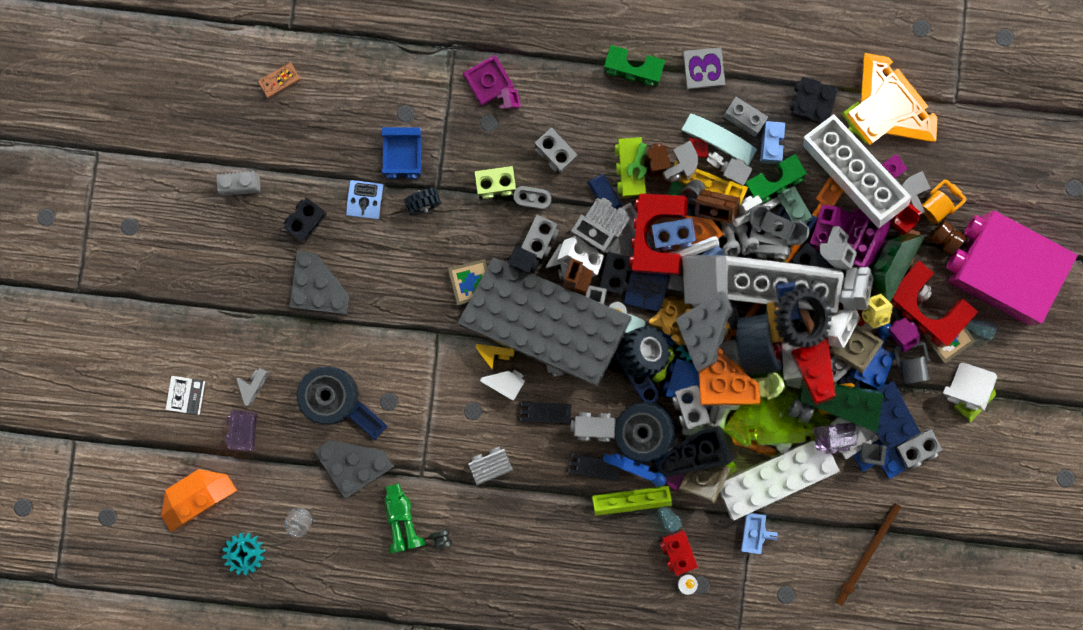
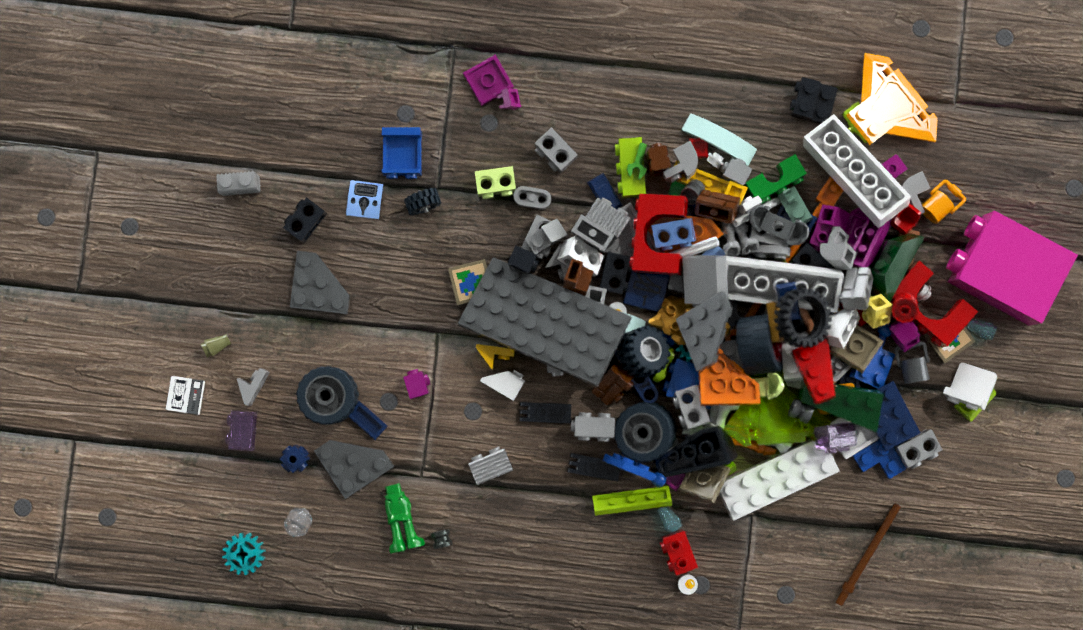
orange wedge [161,469,237,532] -> none
nougat tile [258,62,301,98] -> none
green arch [603,45,665,87] -> none
light grey tile [683,47,725,90] -> none
light grey brick [723,97,768,137] -> none
light blue plate [741,513,778,554] -> none
light blue brick [760,121,785,165] -> none
dark grey panel [859,442,887,466] -> none
reddish brown wheel [929,220,967,256] -> none
none -> olive cone [201,334,231,358]
none -> dark blue brick [280,445,311,473]
none -> magenta brick [403,369,431,399]
none -> light grey slope [525,219,568,255]
none -> reddish brown brick [592,360,634,405]
none -> red wheel [892,293,918,323]

